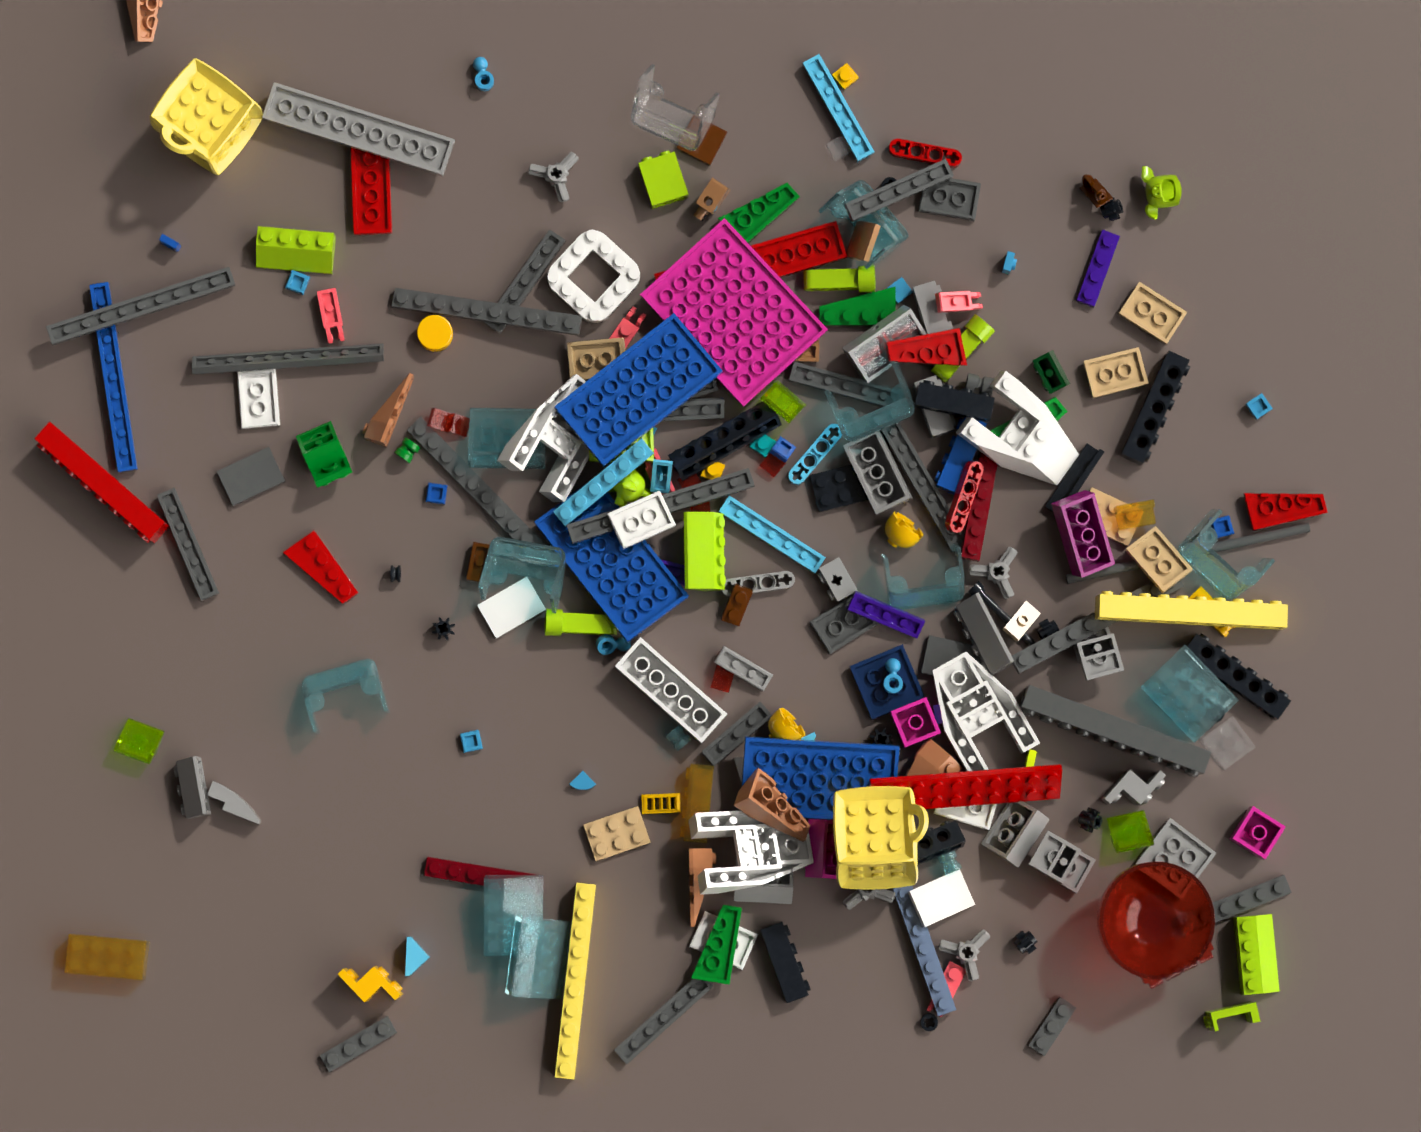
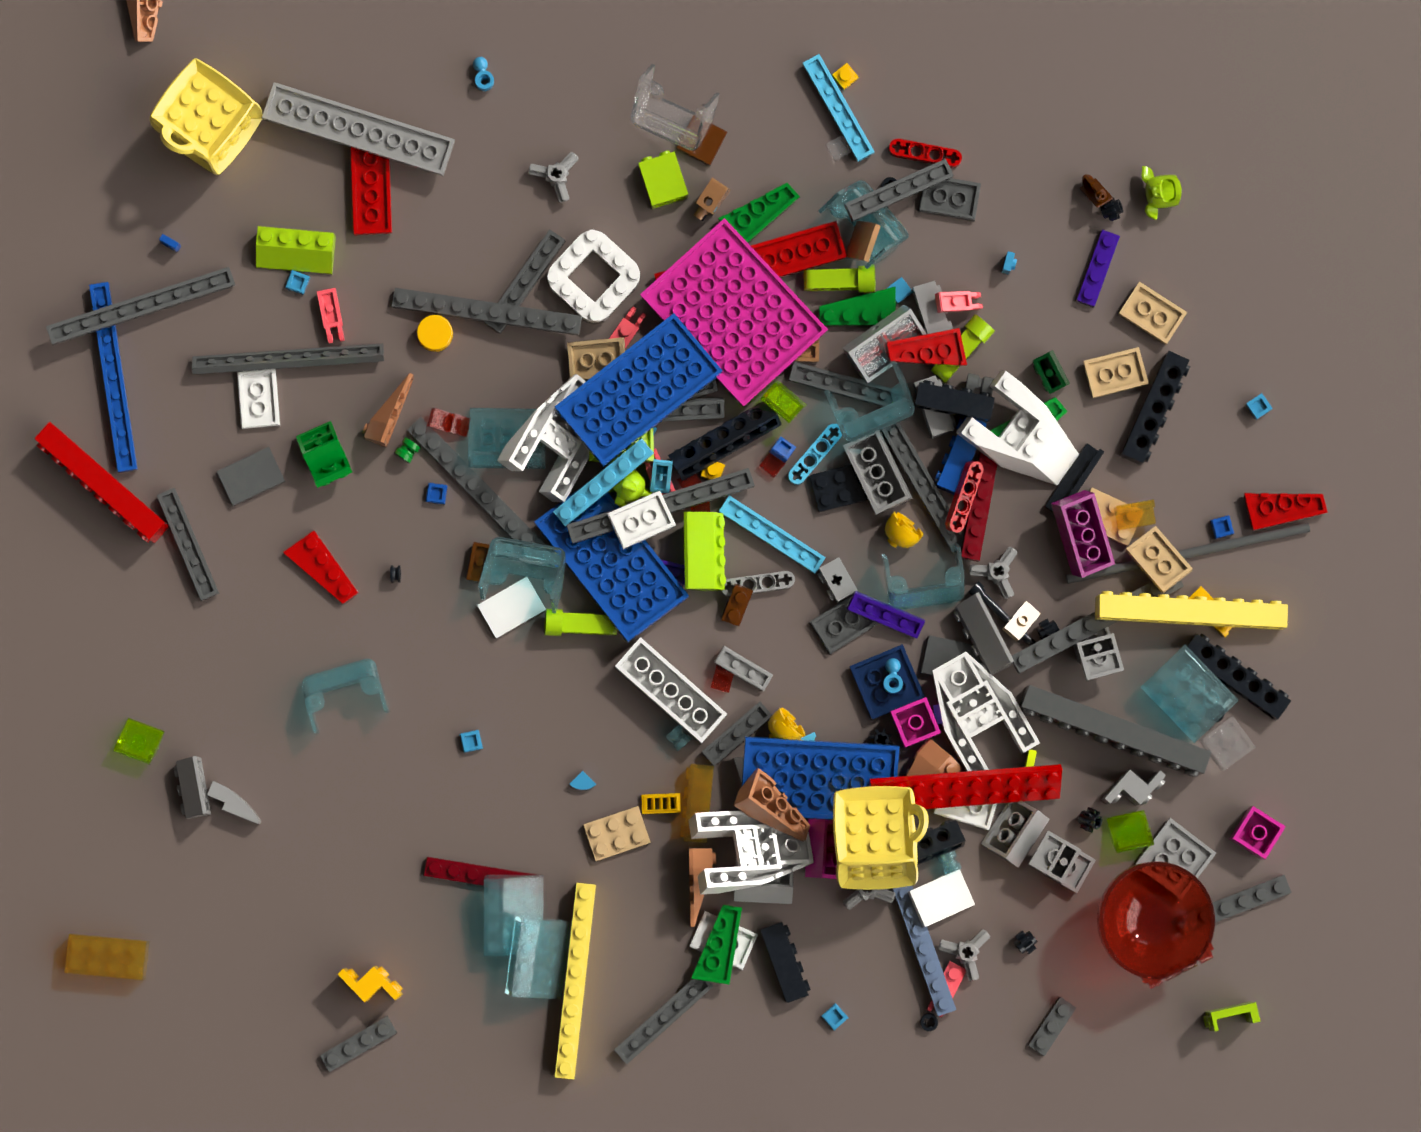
medium azure slope [405,937,430,976] -> none
black gear [432,617,455,641] -> none
dark azure plate [596,634,631,655] -> none
teal plate [750,434,776,458] -> none
clear light blue windscreen [1178,509,1275,599] -> none
lime slope [1233,914,1280,995] -> none
none -> dark azure tile [821,1003,849,1030]

